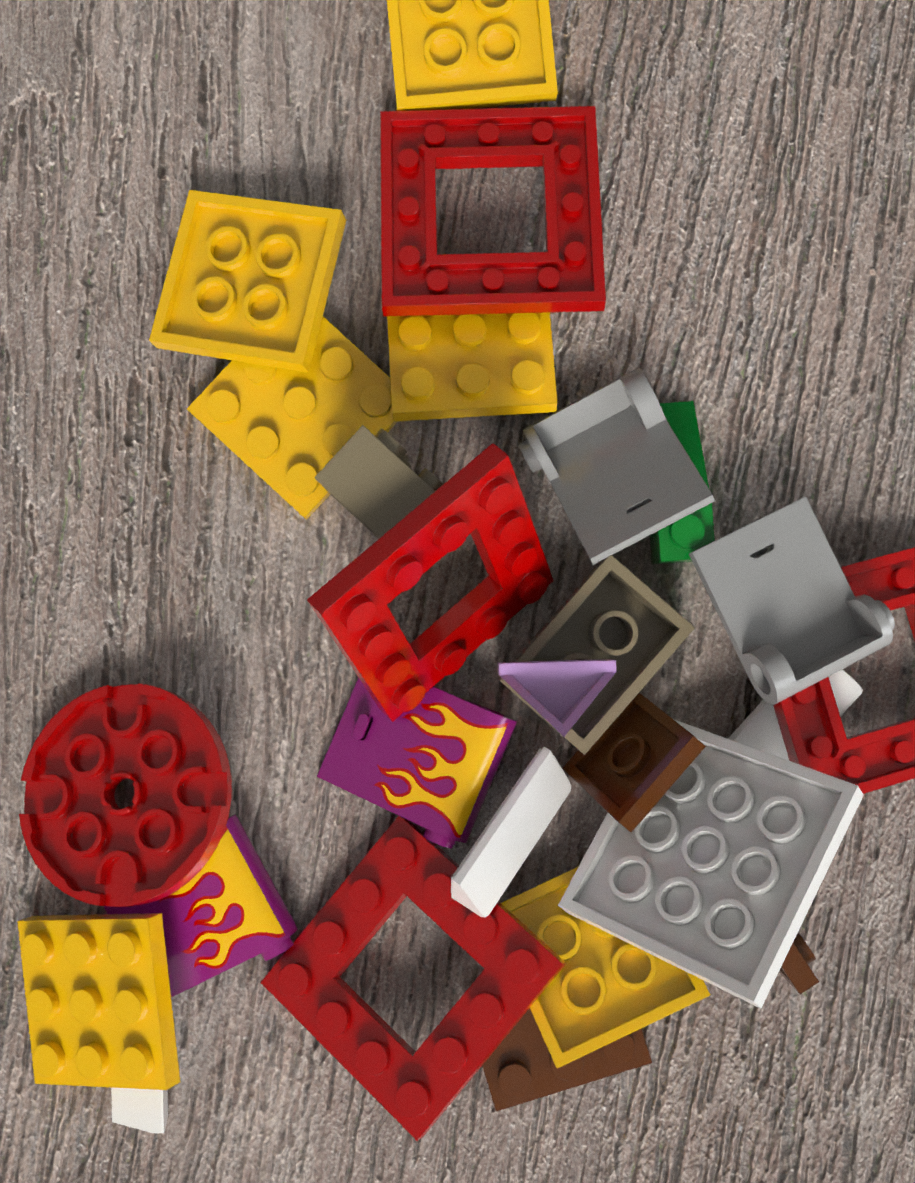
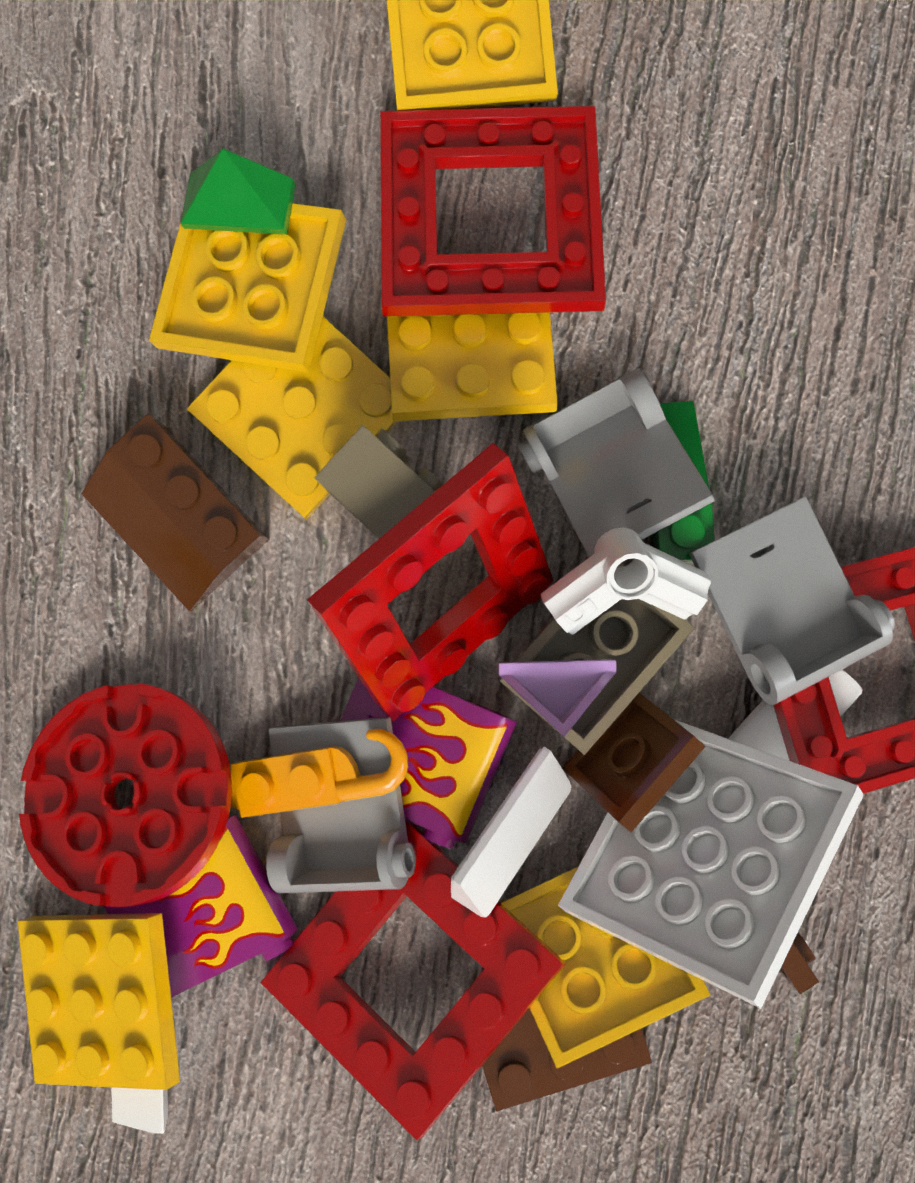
none -> reddish brown slope [81,413,270,611]
none -> green slope [180,148,296,235]
none -> light orange plate [231,729,408,818]
none -> light grey door [266,717,416,893]
none -> white piece [540,527,712,635]

